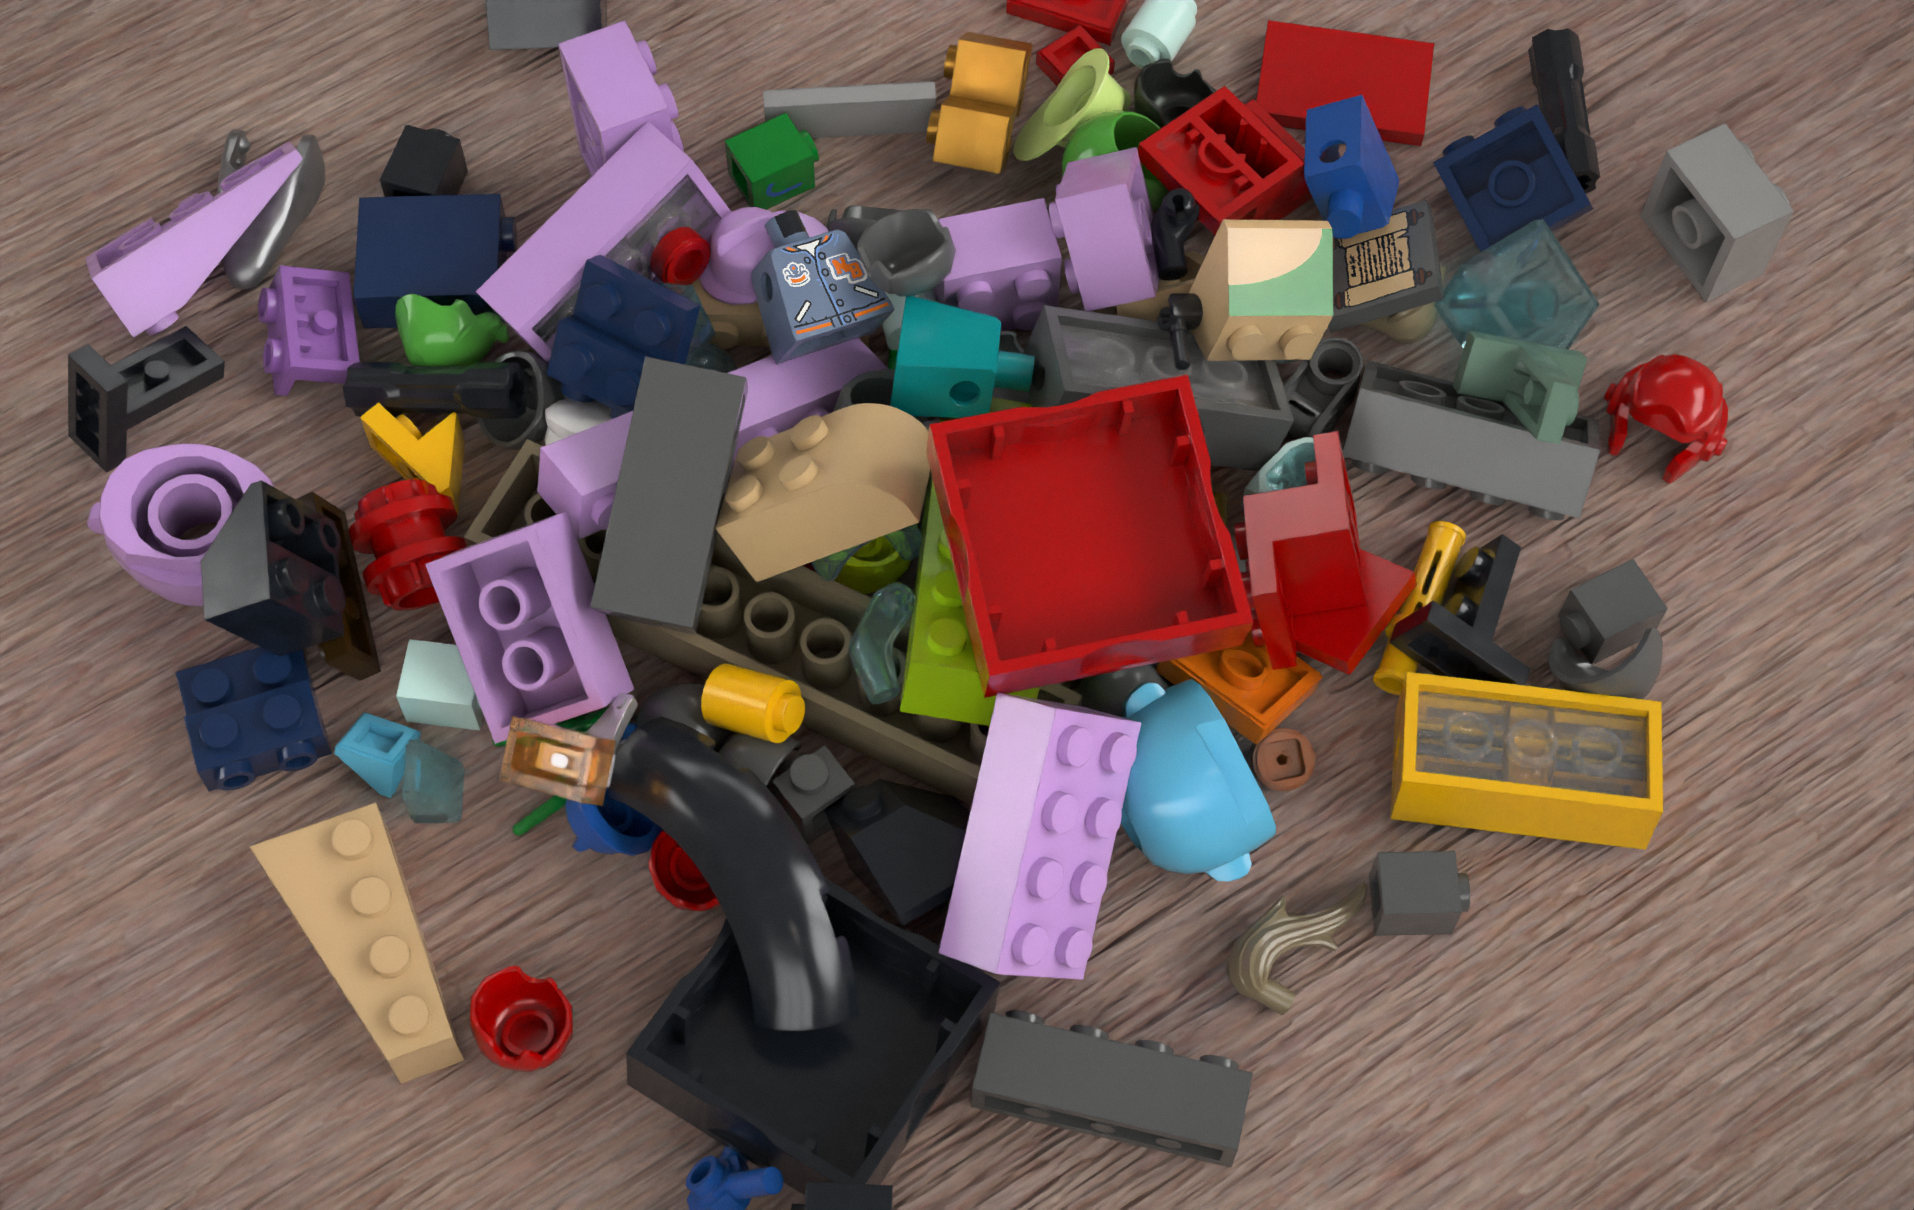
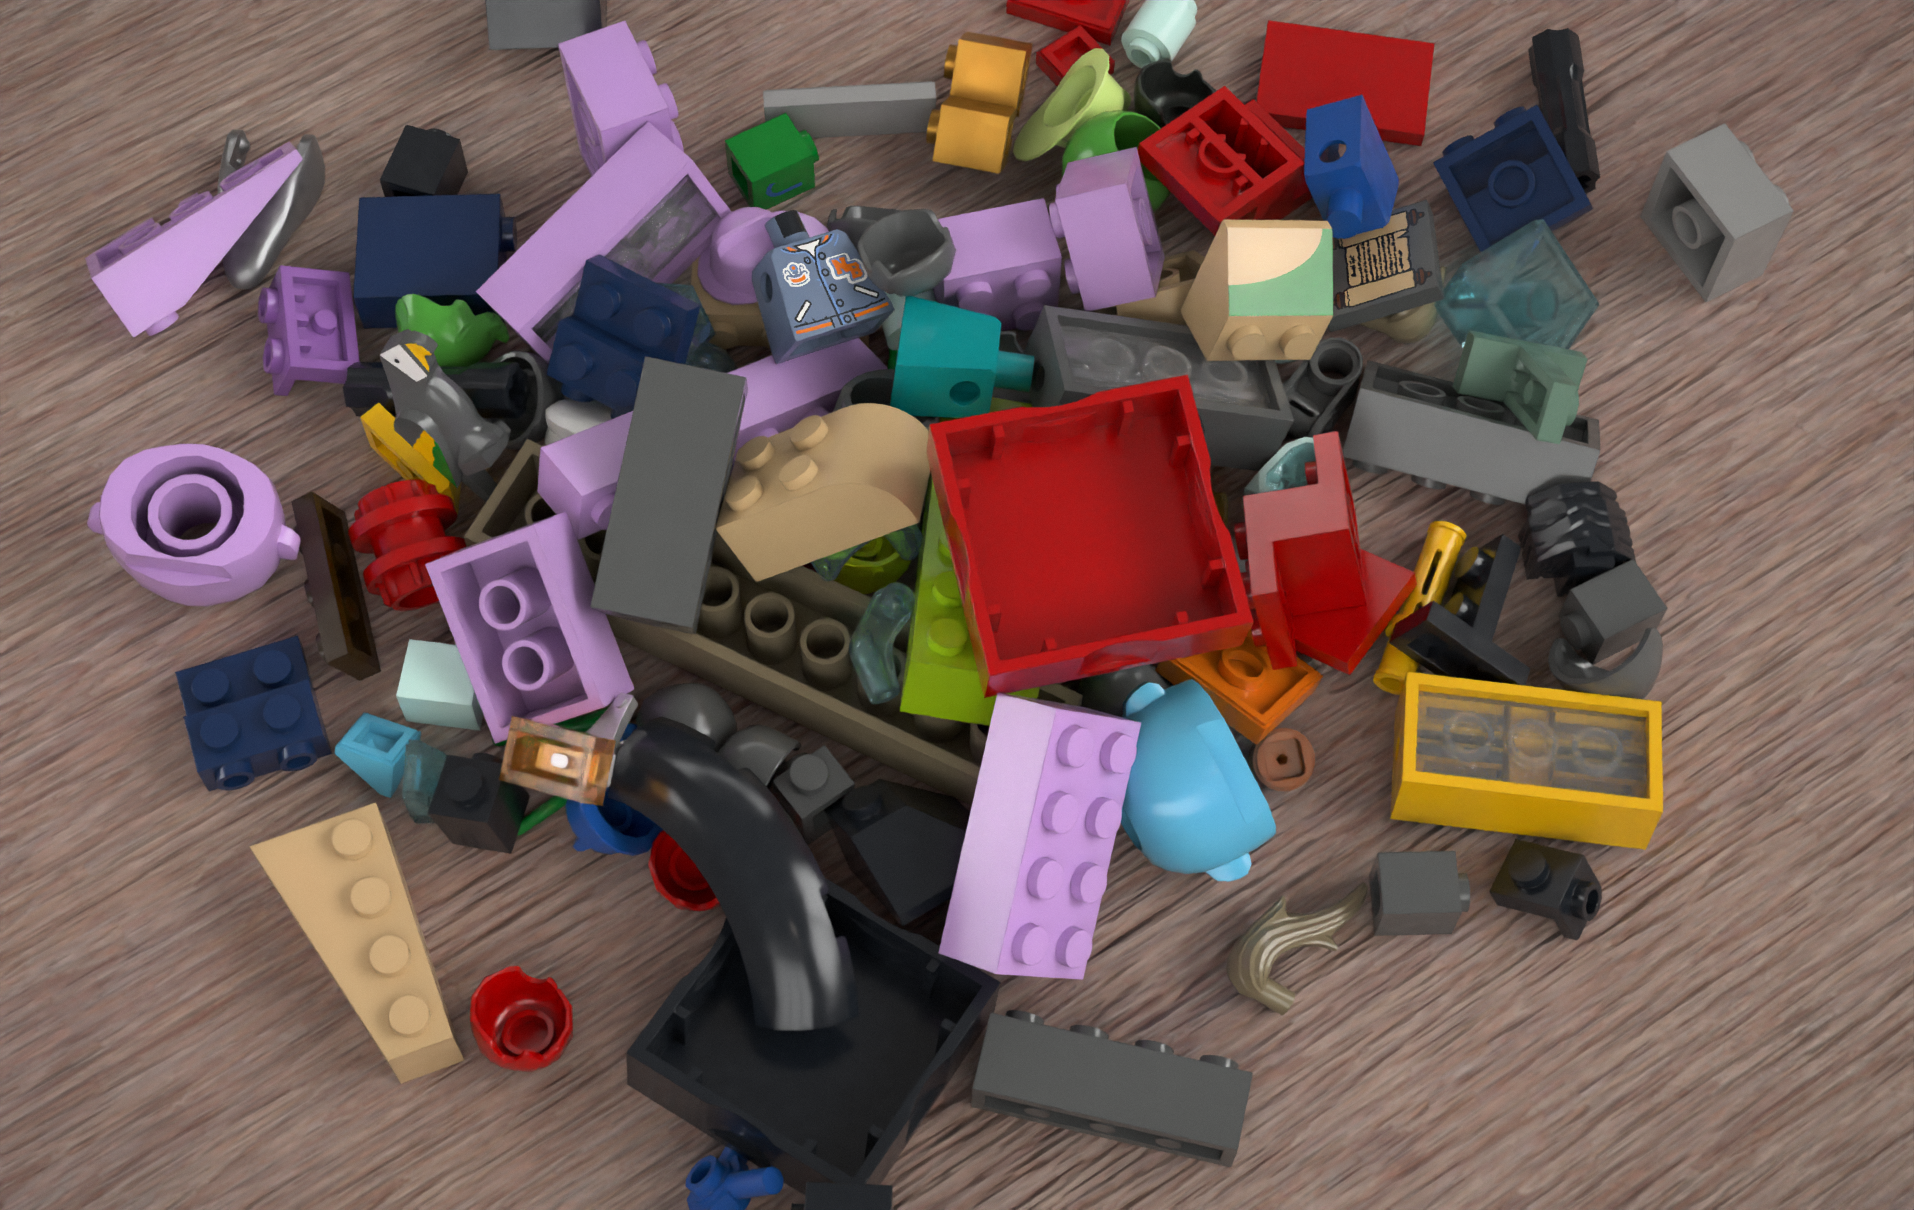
black bracket [68,326,225,473] -> none
black slope [201,480,346,656] -> none
red tile [650,227,710,289] -> none
yellow brick [701,663,805,743] -> none
black arm [1150,188,1199,281] -> none
black hand [1157,293,1203,370] -> none
red helmet [1604,354,1728,484] -> none
none -> dark grey animal [380,329,511,502]
none -> black brick [428,753,530,854]
none -> black bracket [1489,839,1602,940]
none -> black hair [1518,481,1636,597]

